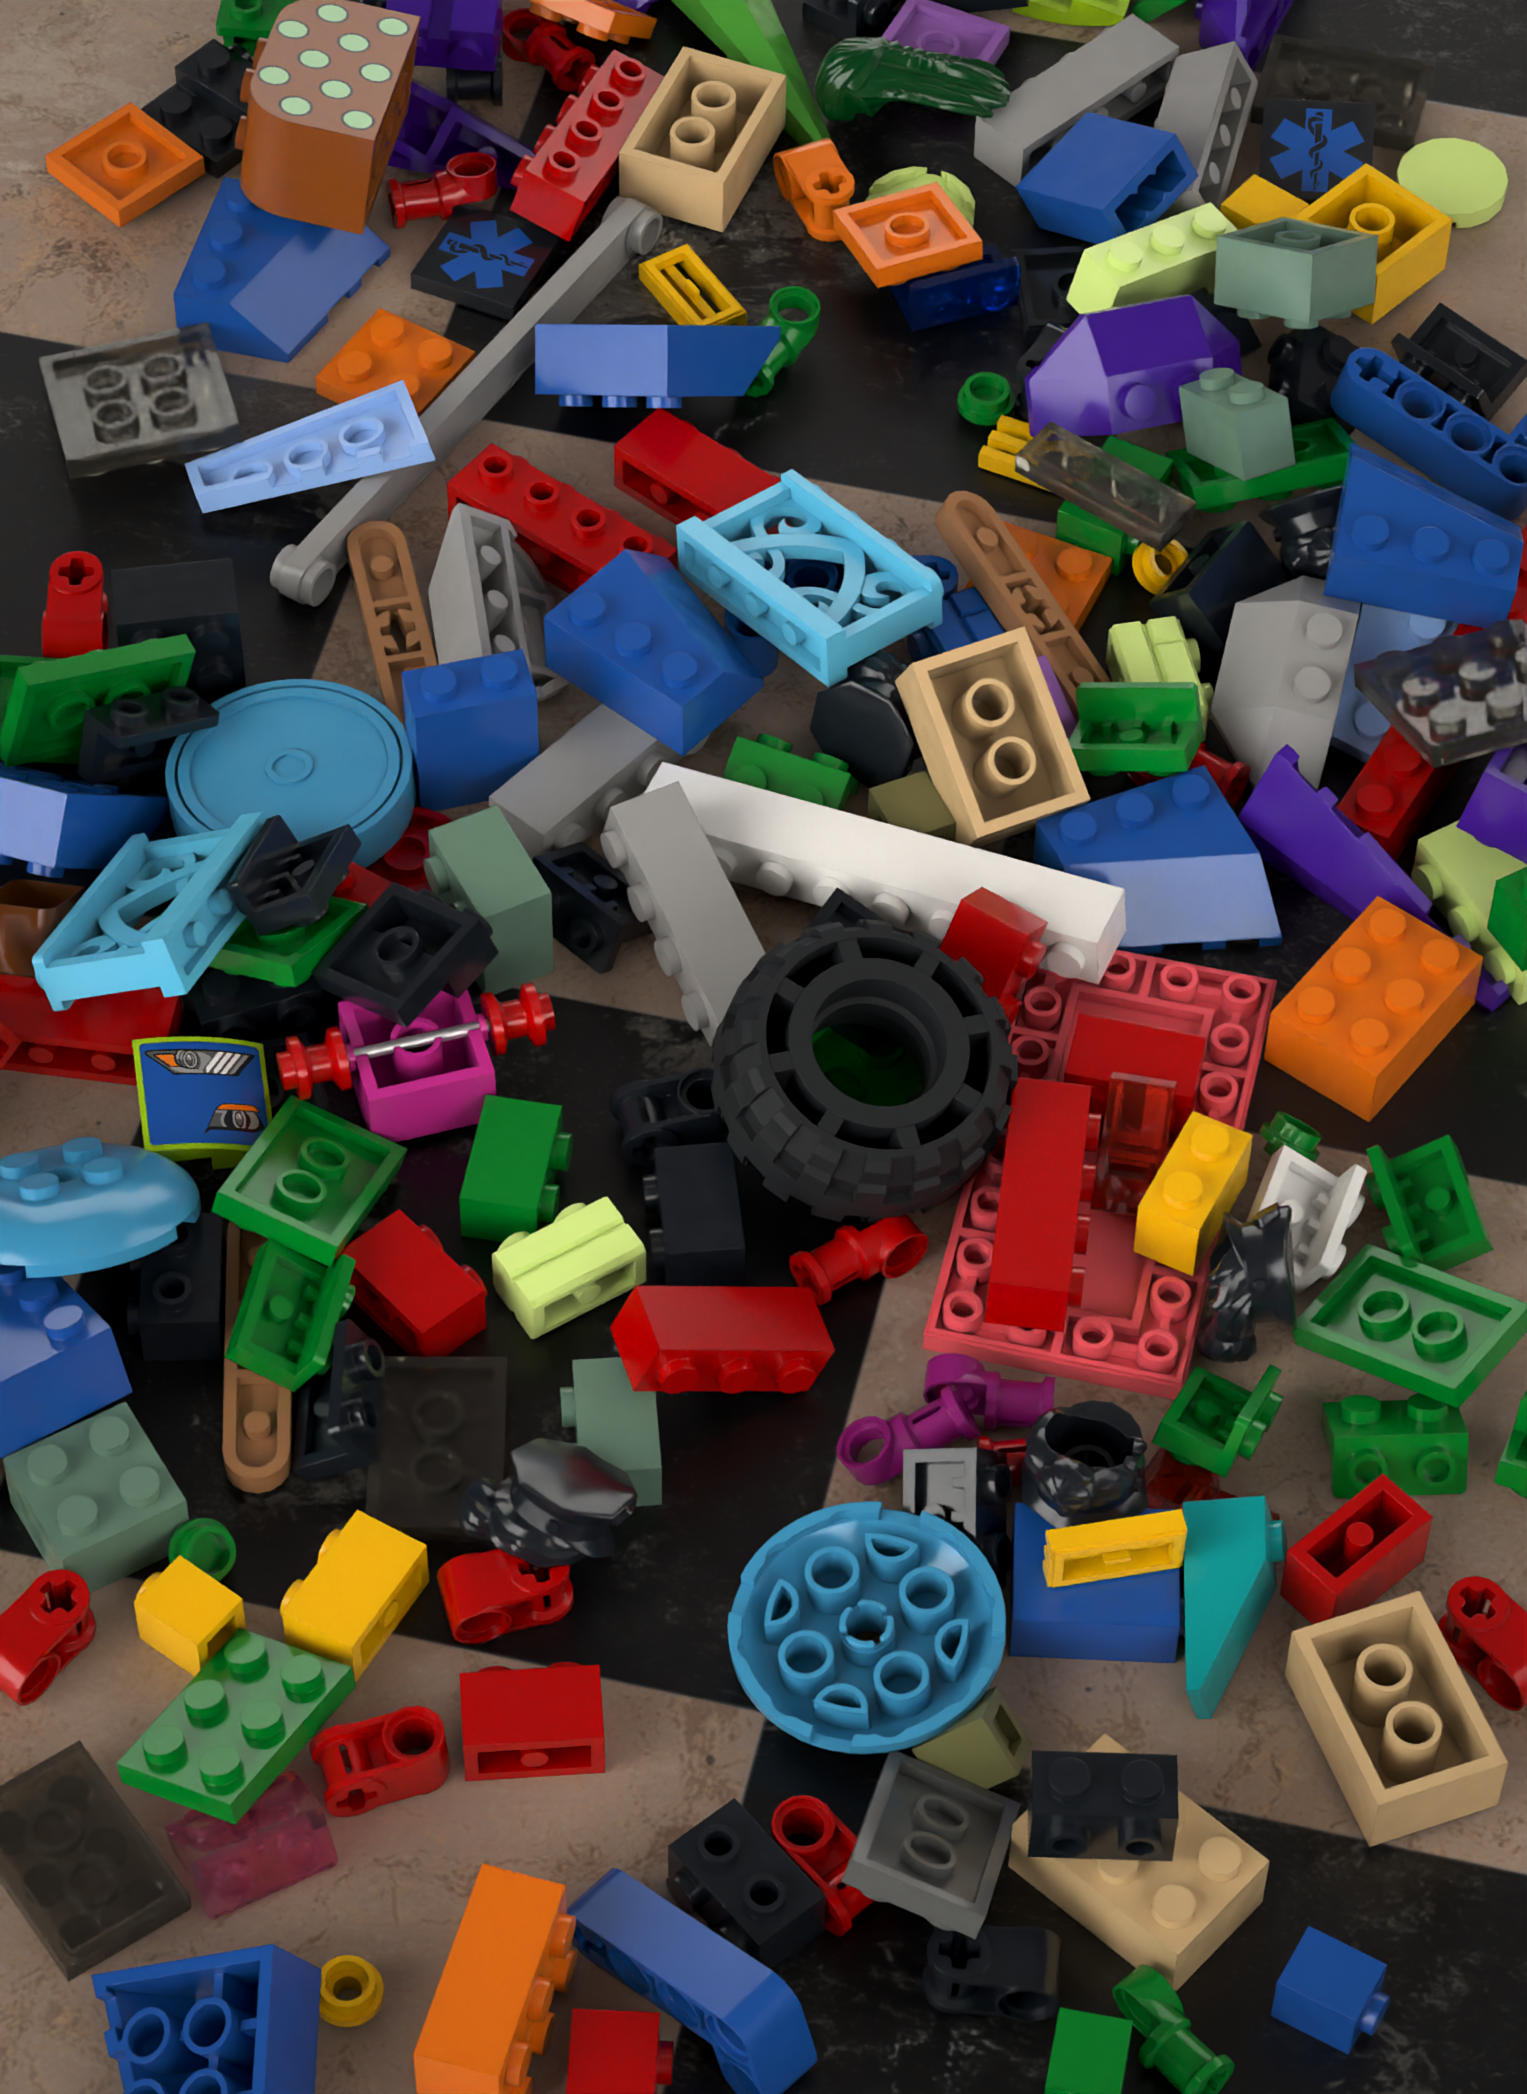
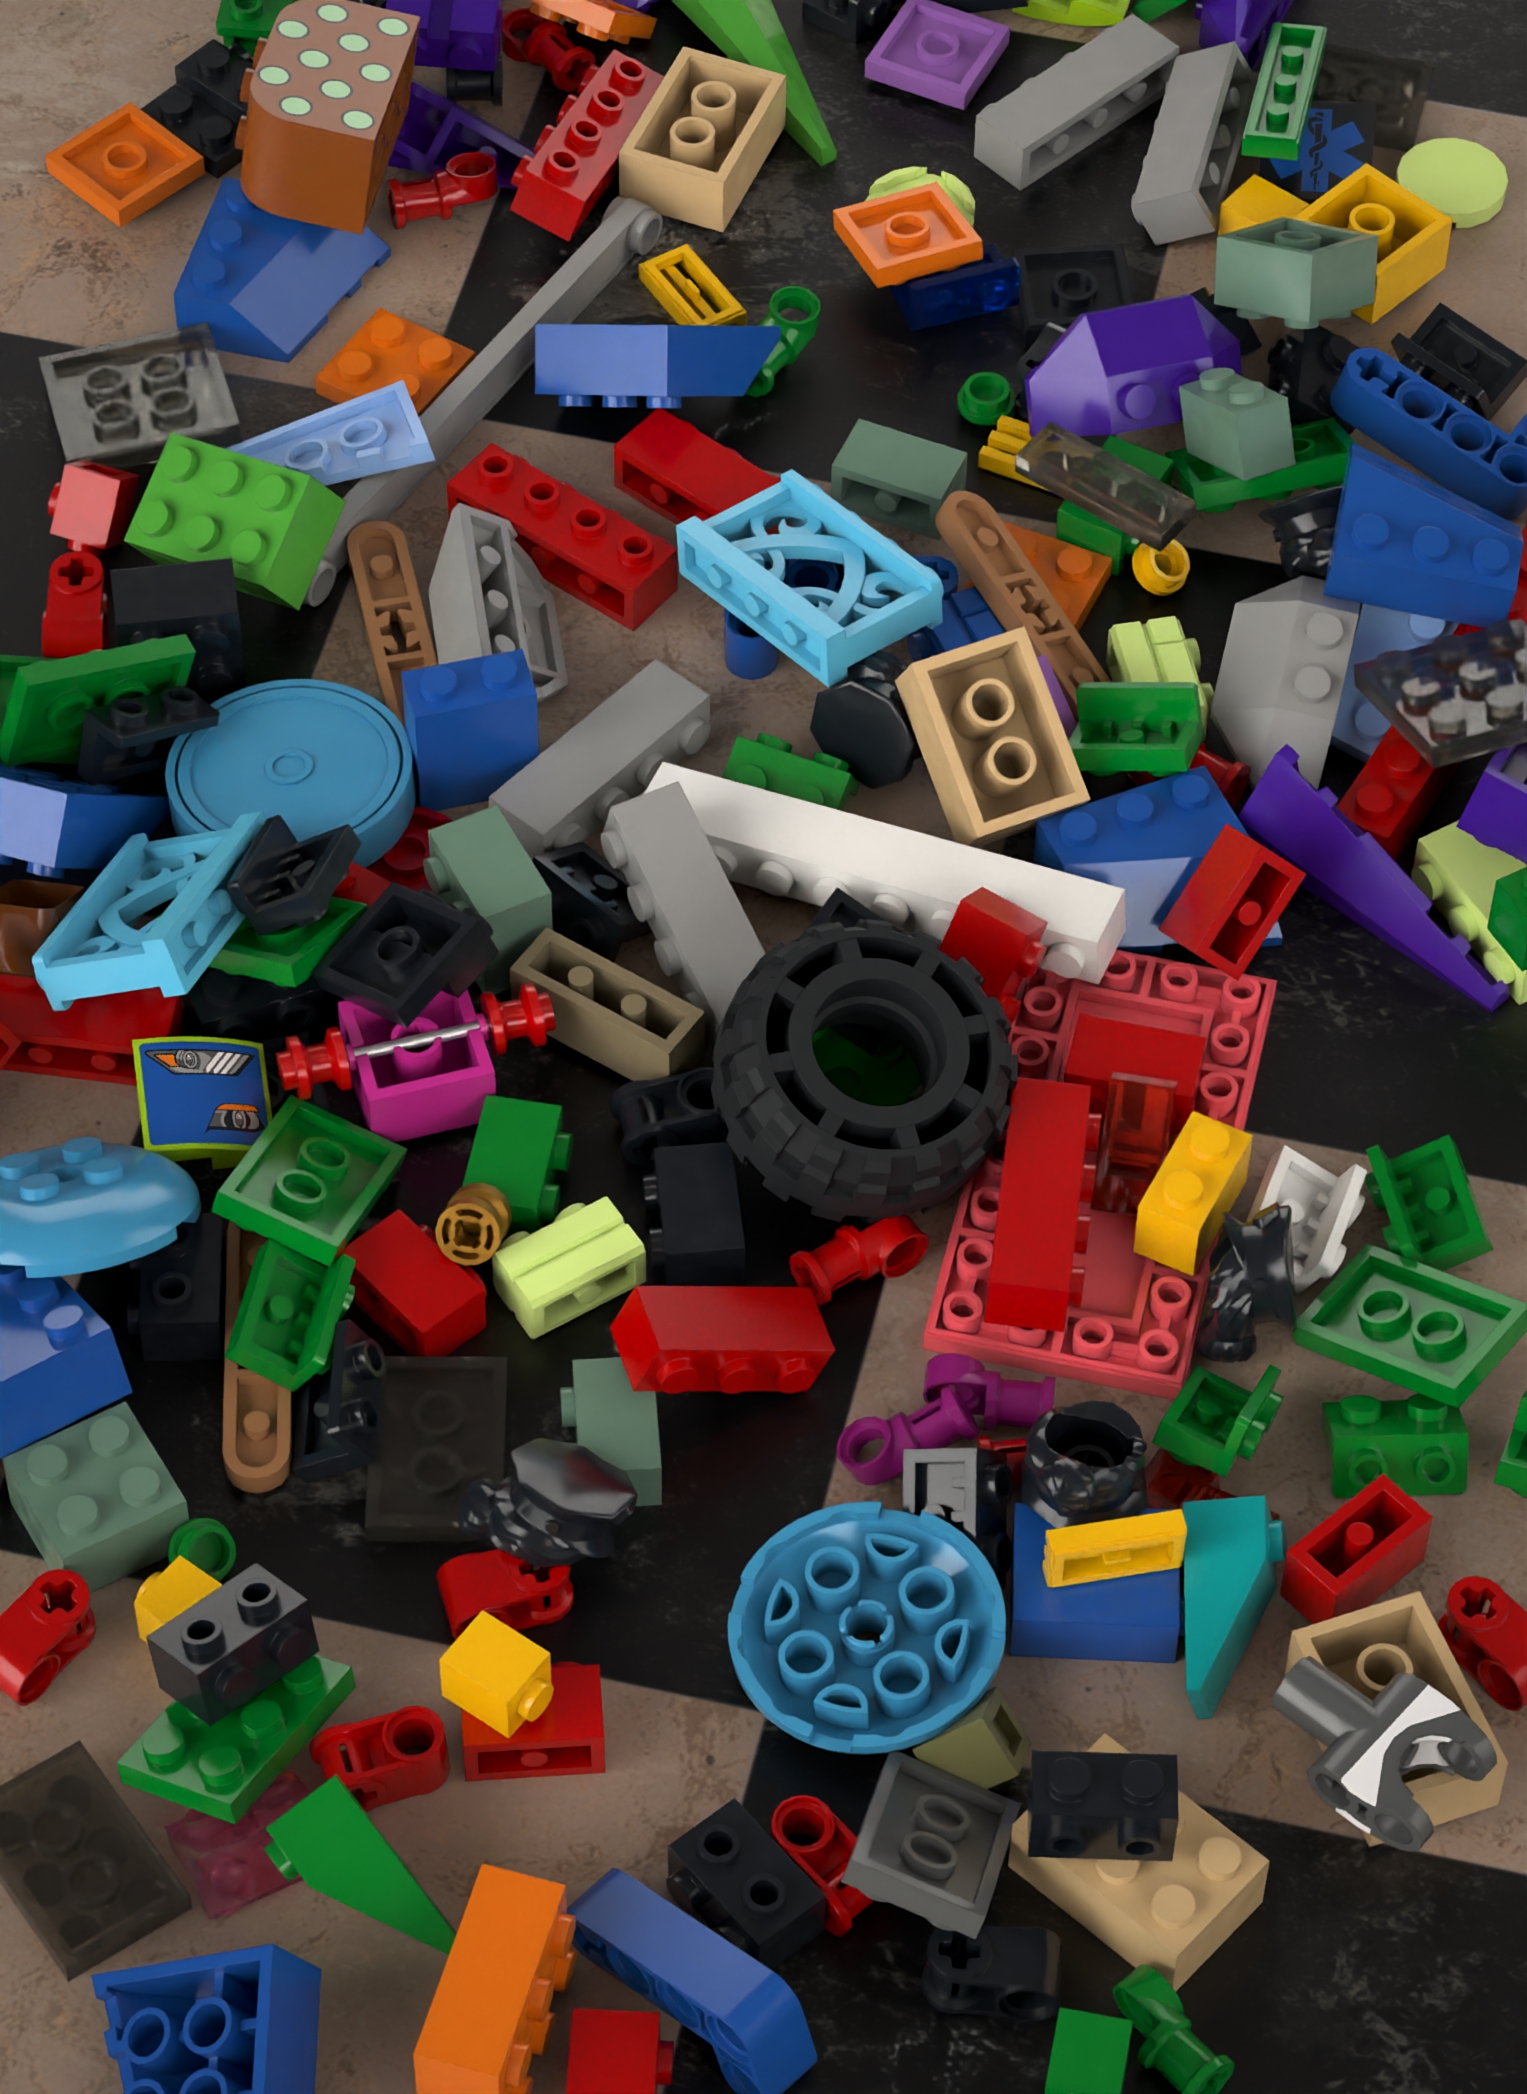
yellow brick [280,1510,429,1683] -> none
yellow plate [319,1955,384,2027] -> none
black tile [411,204,562,321] -> none
blue wedge [544,549,764,756] -> none
orange piece [773,137,855,242] -> none
dark green hair [815,36,1010,121] -> none
olive panel [868,770,956,842] -> none
blue brick [1016,112,1199,244] -> none
yellowish green brick [1066,202,1238,314] -> none
black brick [1148,520,1288,657] -> none
green plate [1259,1111,1322,1163] -> none
orange brick [1264,896,1483,1122] -> none
blue brick [1271,1926,1391,2055] -> none
none -> brick [48,460,139,555]
none -> bright green brick [124,432,346,611]
none -> black brick [146,1563,320,1726]
none -> green slope [264,1773,457,1955]
none -> pearl gold wheel [435,1183,512,1265]
none -> yellow brick [439,1610,554,1738]
none -> dark tan brick [510,927,705,1081]
none -> sand green brick [831,418,967,540]
none -> red brick [1158,823,1306,981]
none -> green tile [1241,22,1327,161]
none -> dark grey connector [1272,1656,1497,1852]

